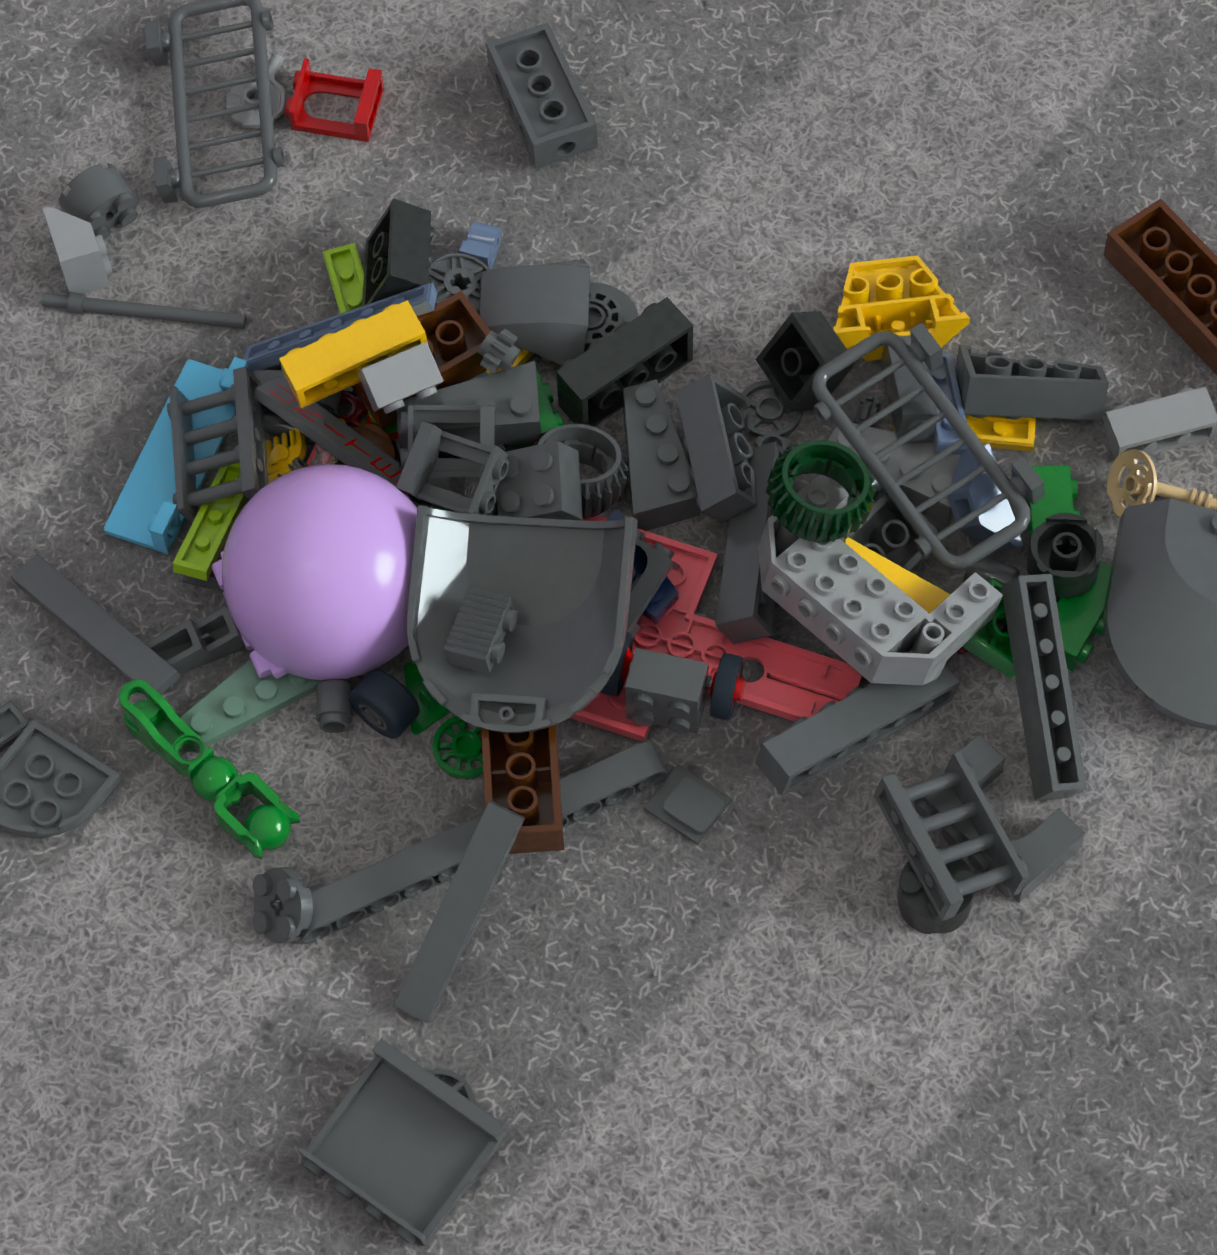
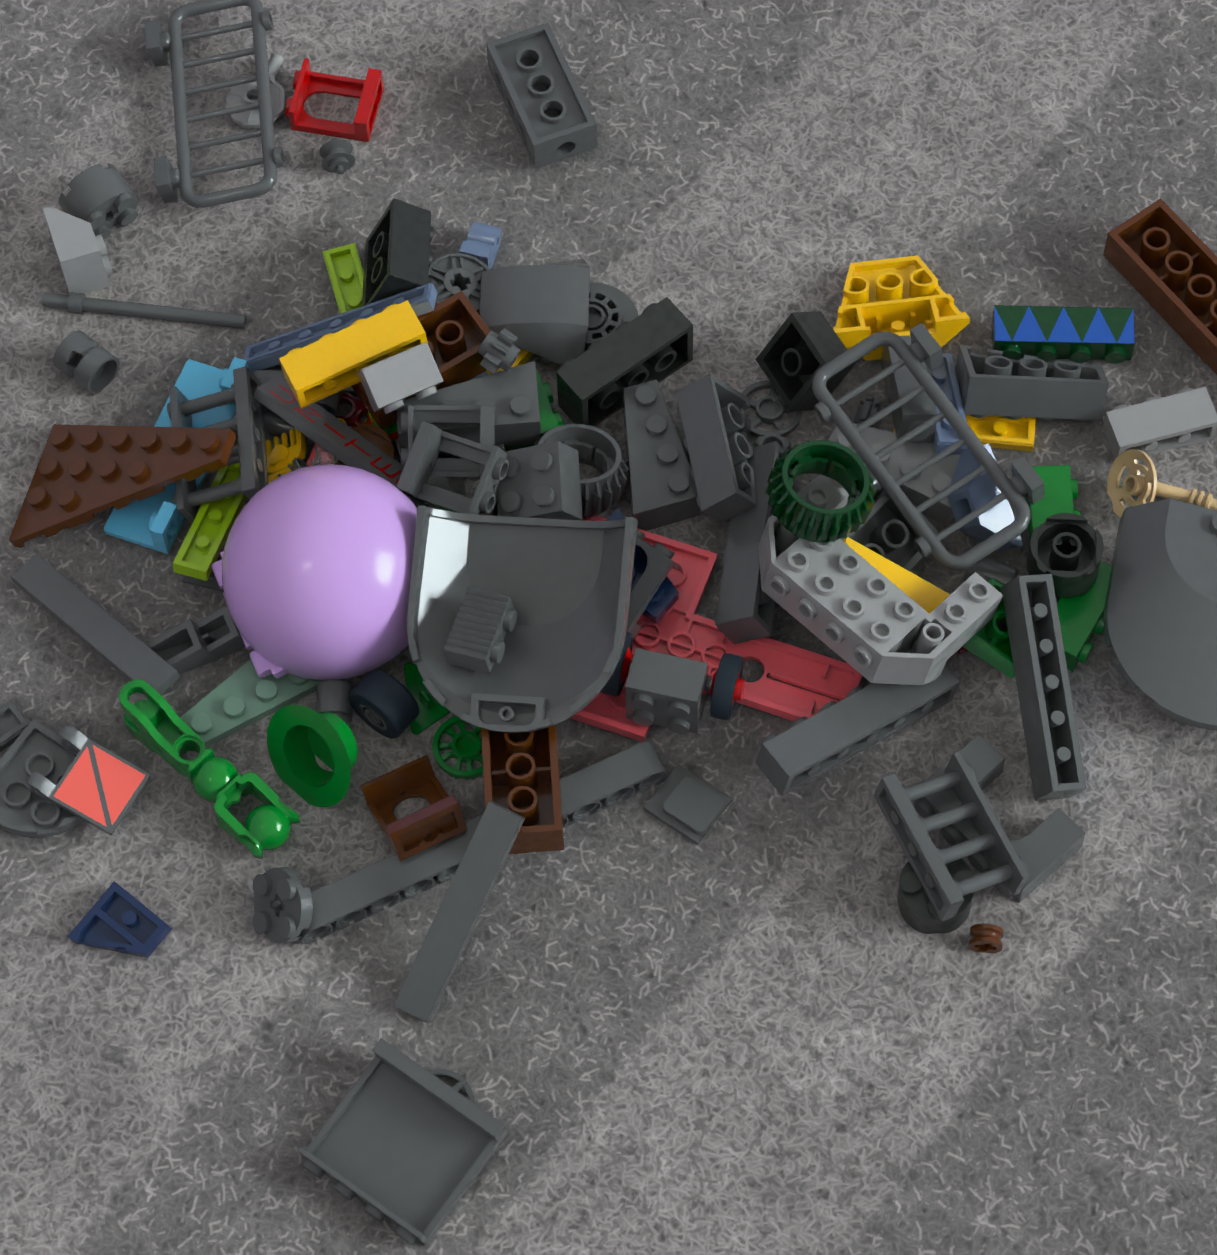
none -> reddish brown wing [9,424,237,548]
none -> flag [27,725,151,836]
none -> dark grey wheel [53,331,120,395]
none -> dark blue wing [67,881,172,958]
none -> green hose [267,705,358,807]
none -> dark grey wheel [319,138,355,175]
none -> reddish brown panel [360,755,468,861]
none -> reddish brown bush [969,923,1004,954]
none -> dark green brick [992,305,1135,364]

